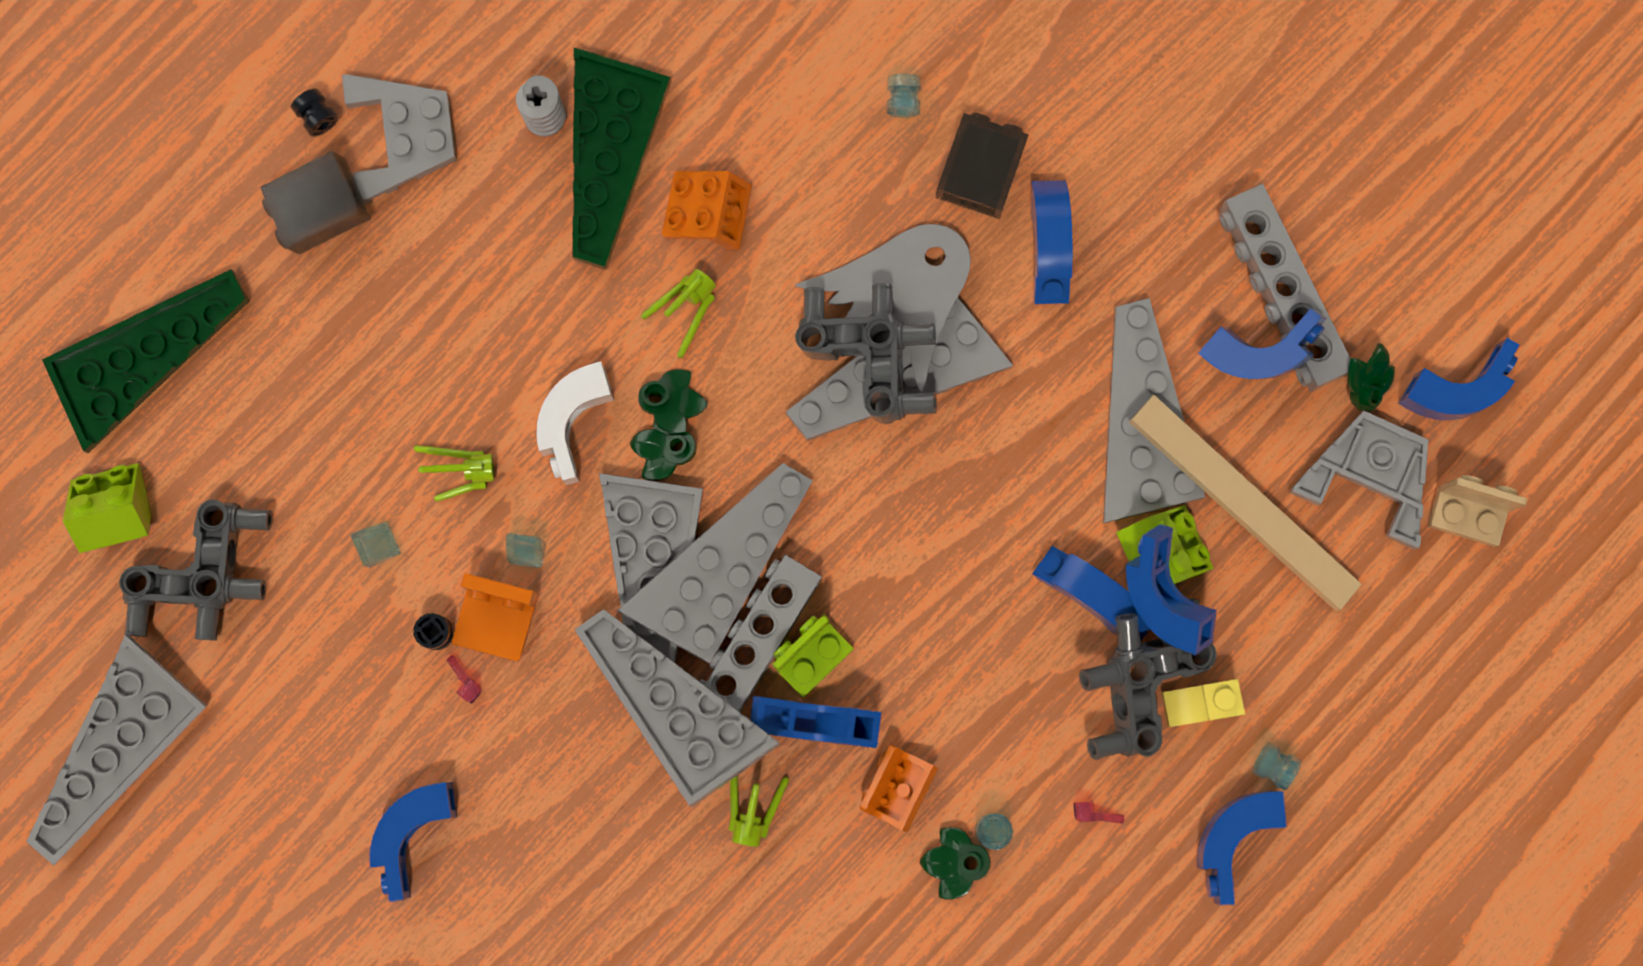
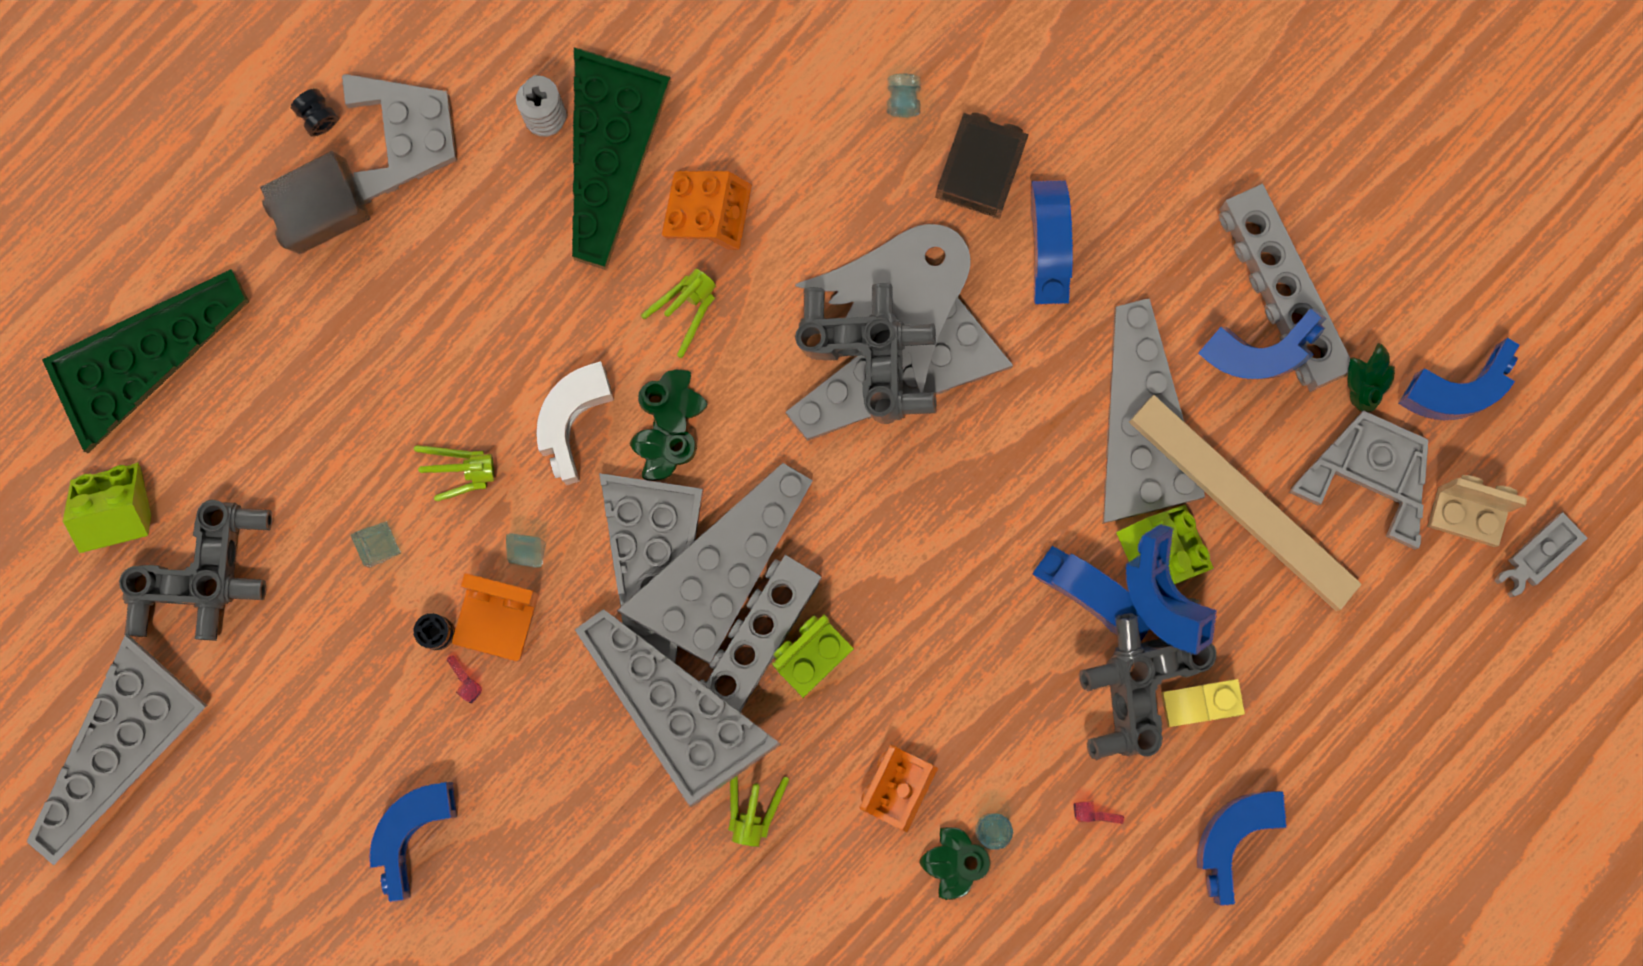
blue arch [750,696,881,748] -> none
clear light blue wheel [1252,742,1301,791] -> none
none -> light grey plate [1495,512,1588,597]

